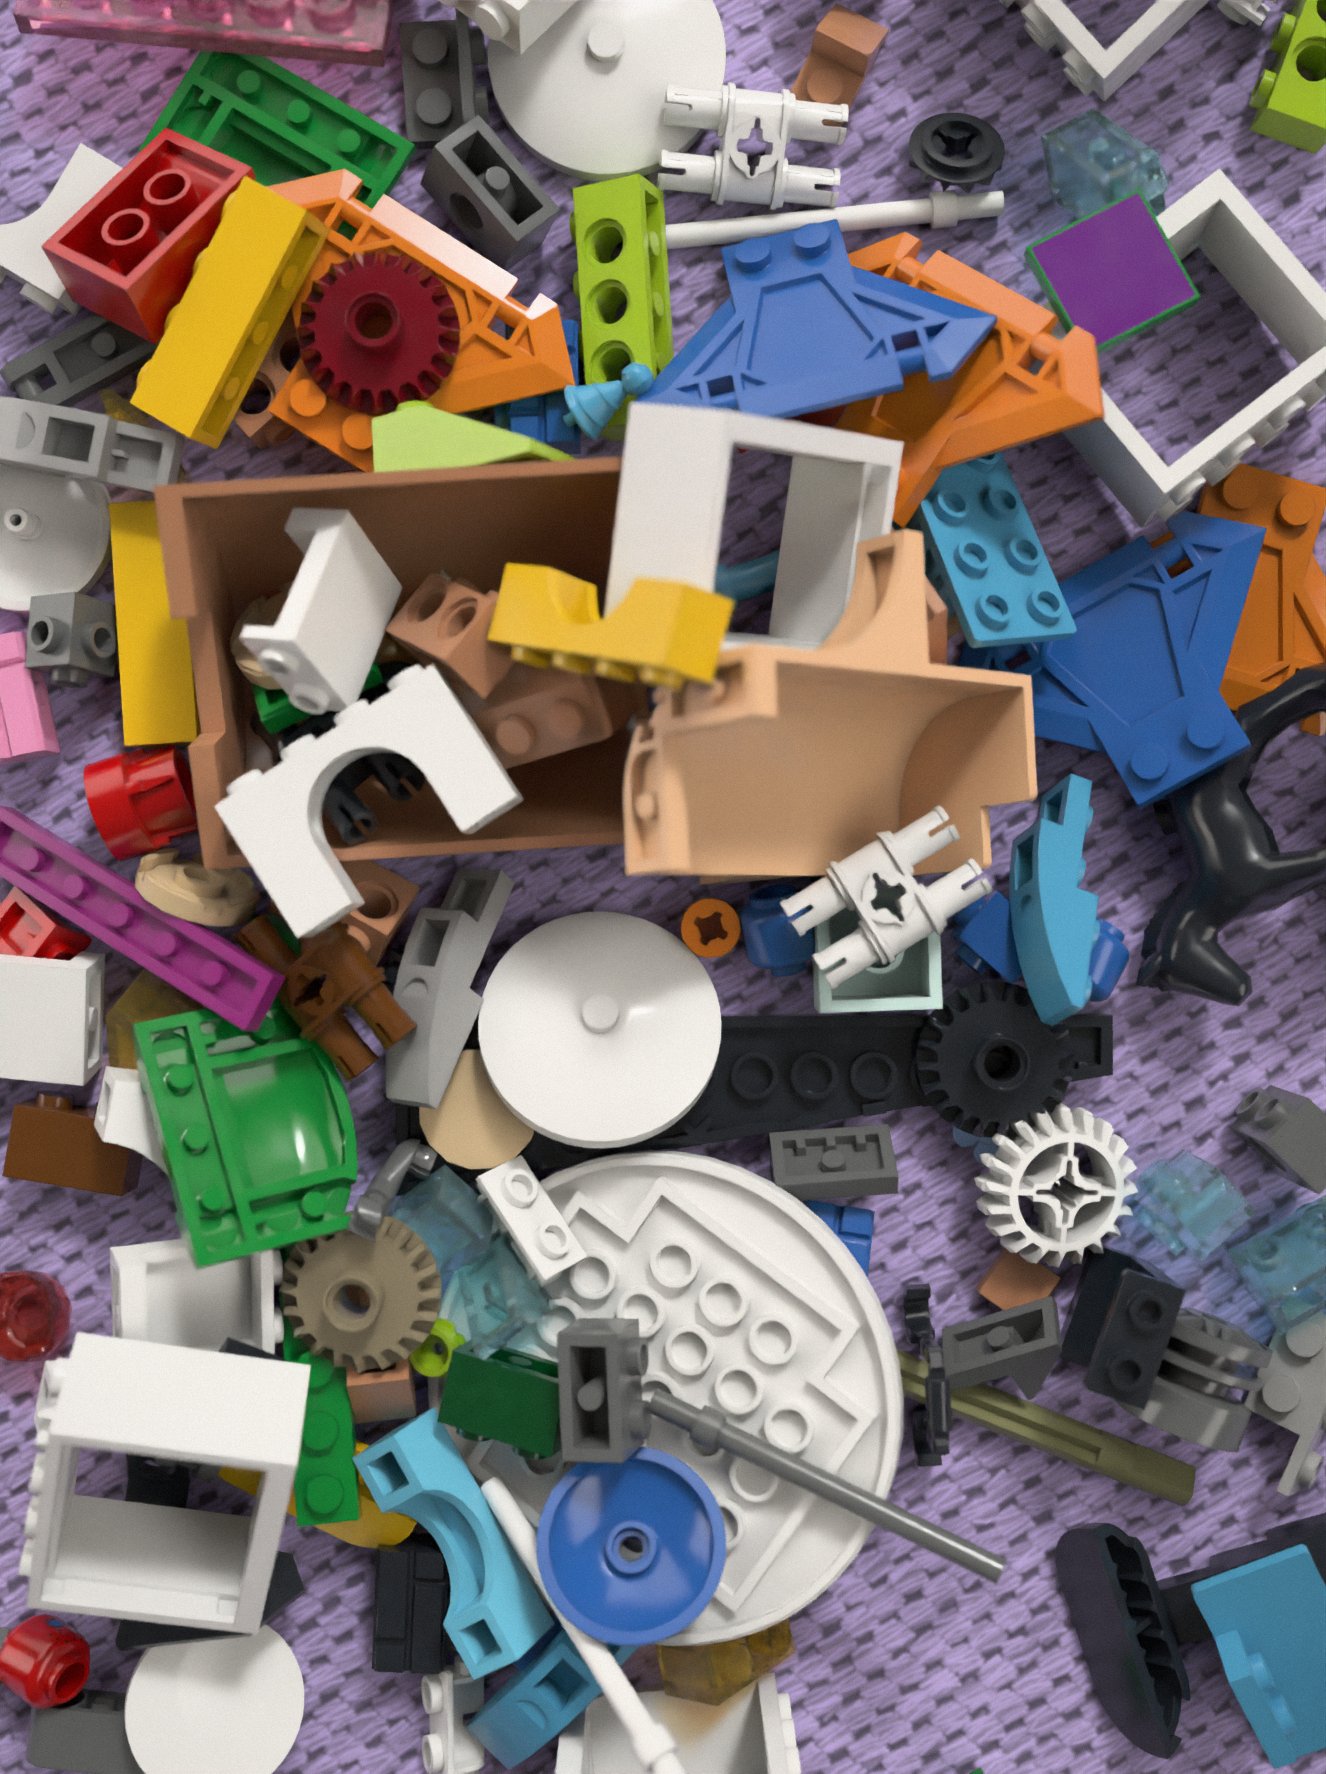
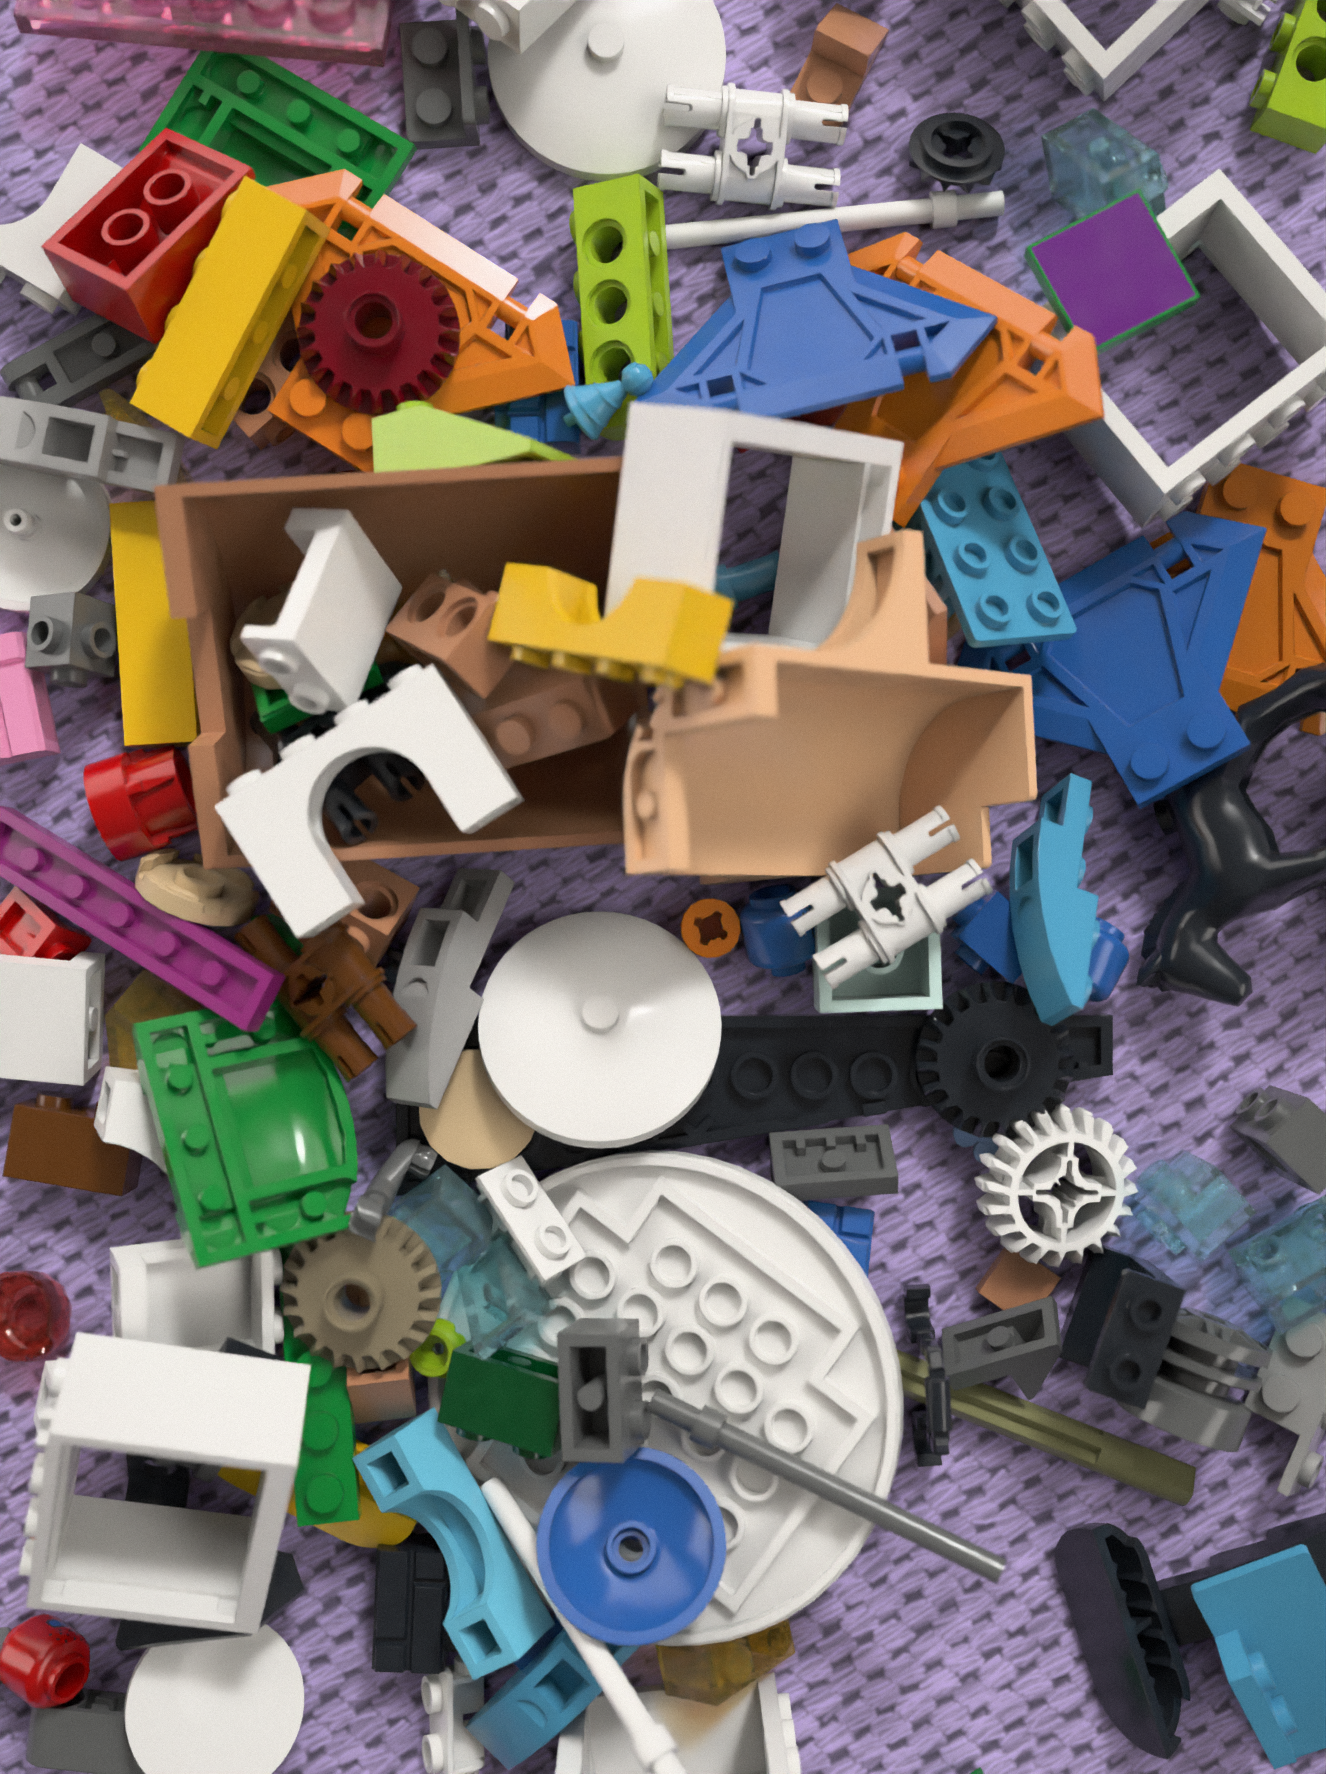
dark grey brick [420,114,560,271] -> none

